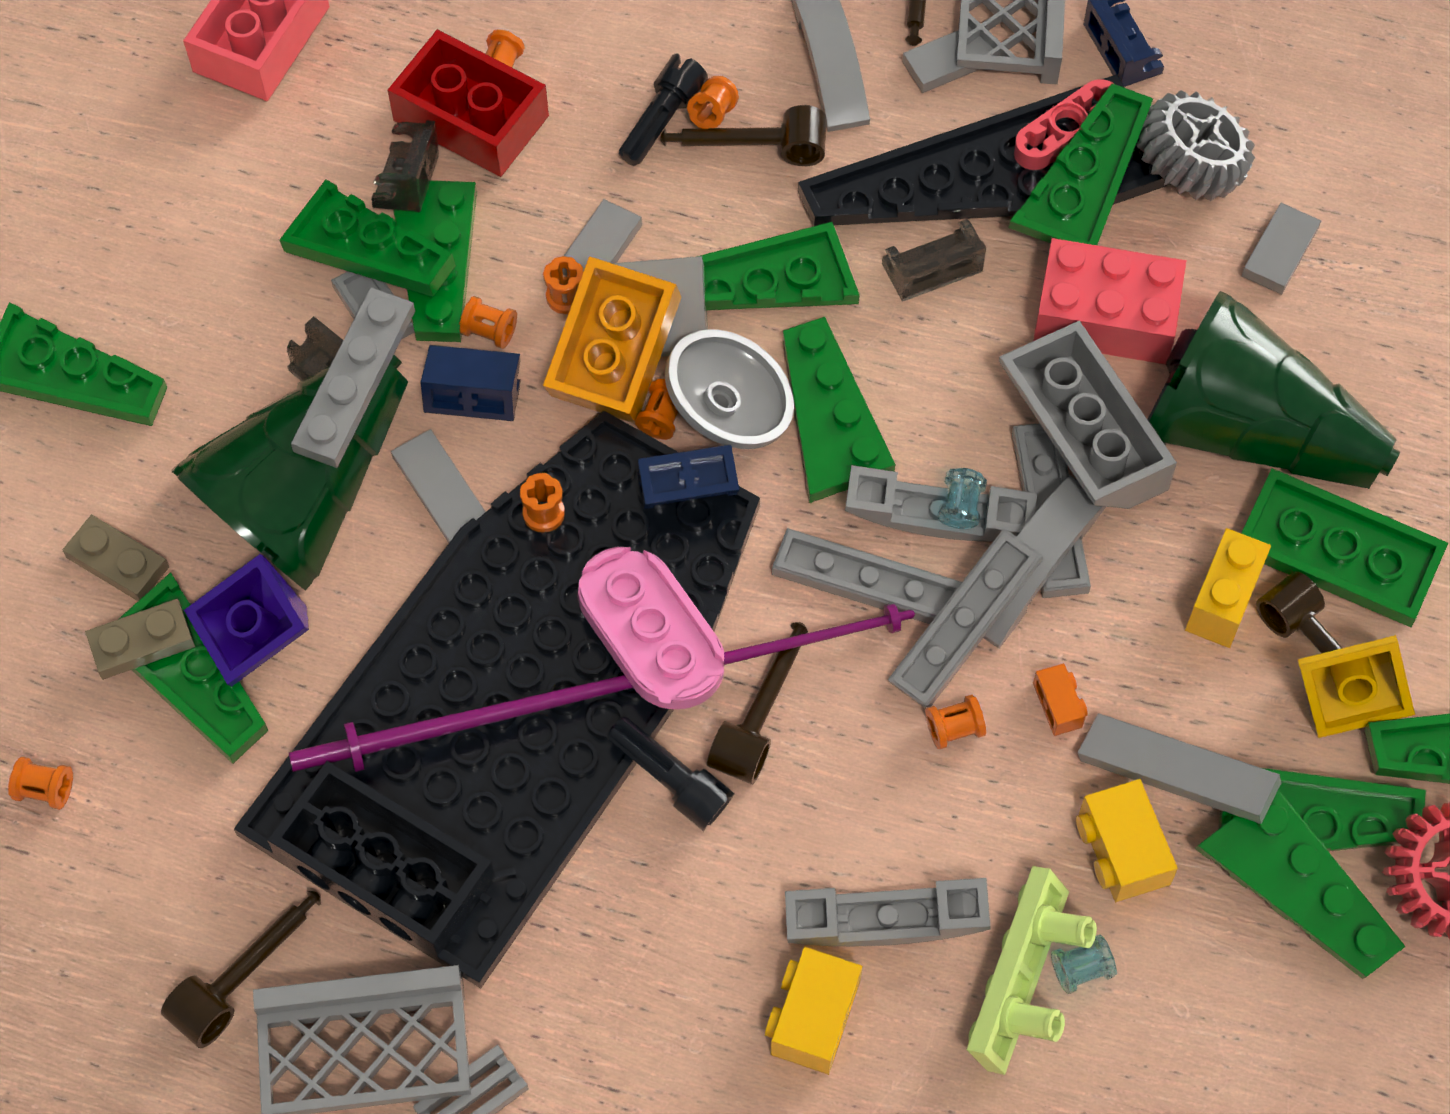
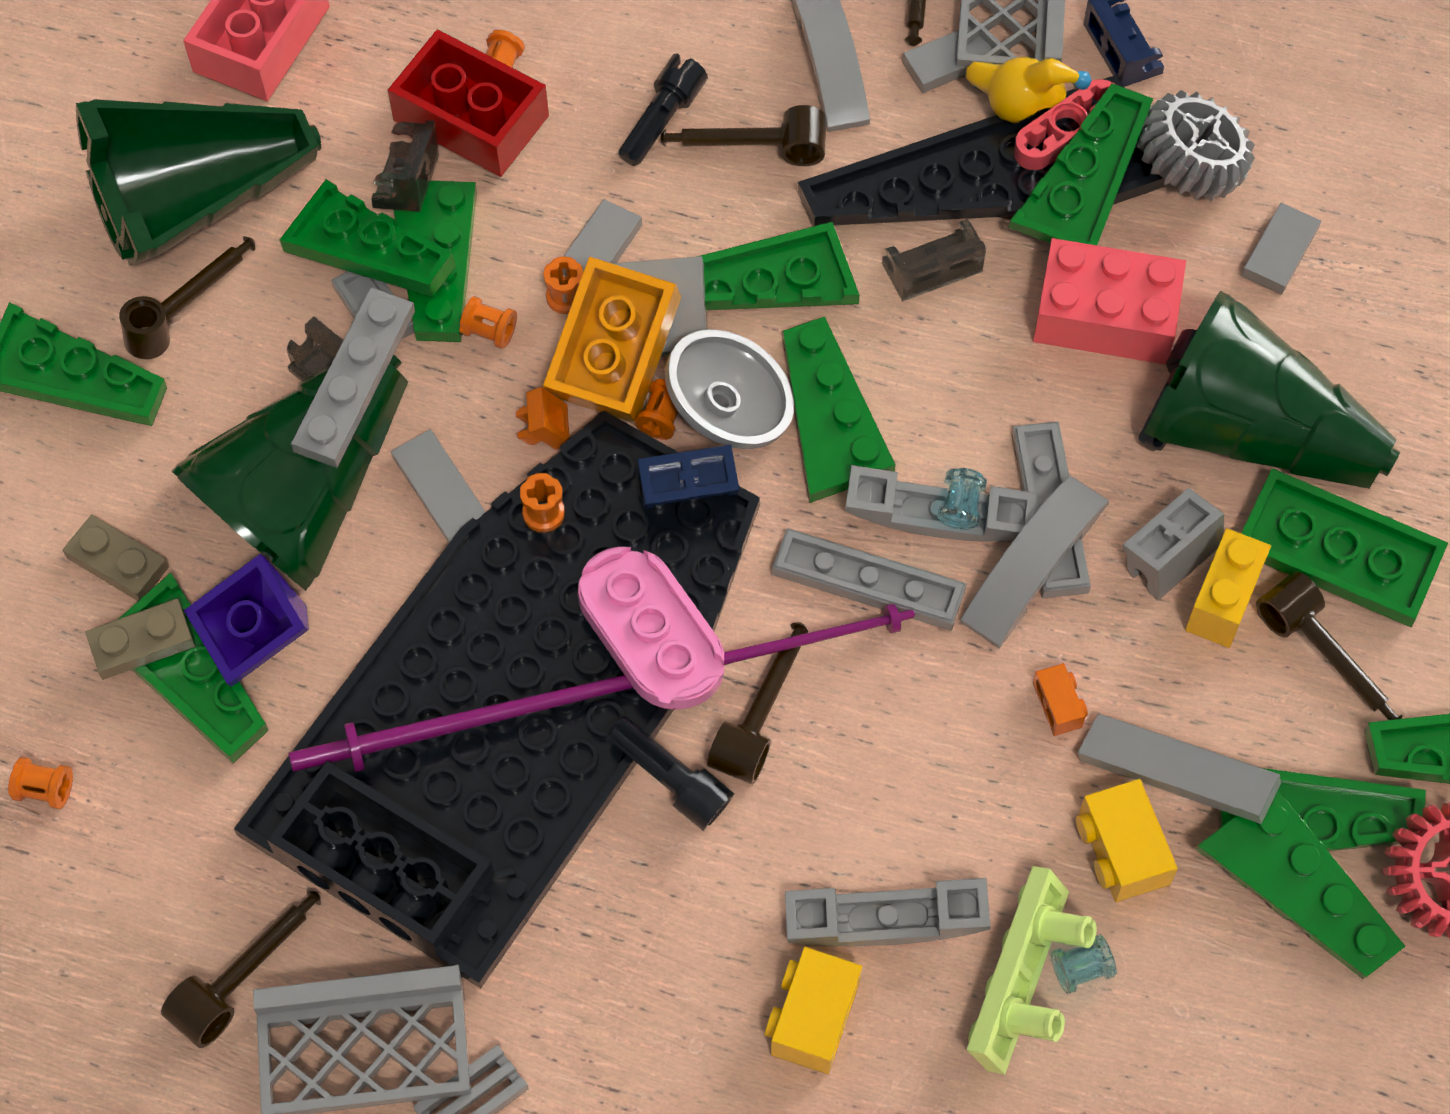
dark blue hinge [421,345,521,421] -> none
orange bush [687,76,739,129] -> none
light grey tile [888,528,1043,709] -> none
orange bush [925,695,986,749] -> none
light grey slope [999,320,1177,509] -> none
yellow slope [1298,635,1415,738] -> none
none -> dark green cone [76,99,321,266]
none -> dark brown piece [119,236,255,359]
none -> orange tile [516,387,570,450]
none -> yellow piece [966,57,1092,123]
none -> light grey hinge [1123,488,1224,600]

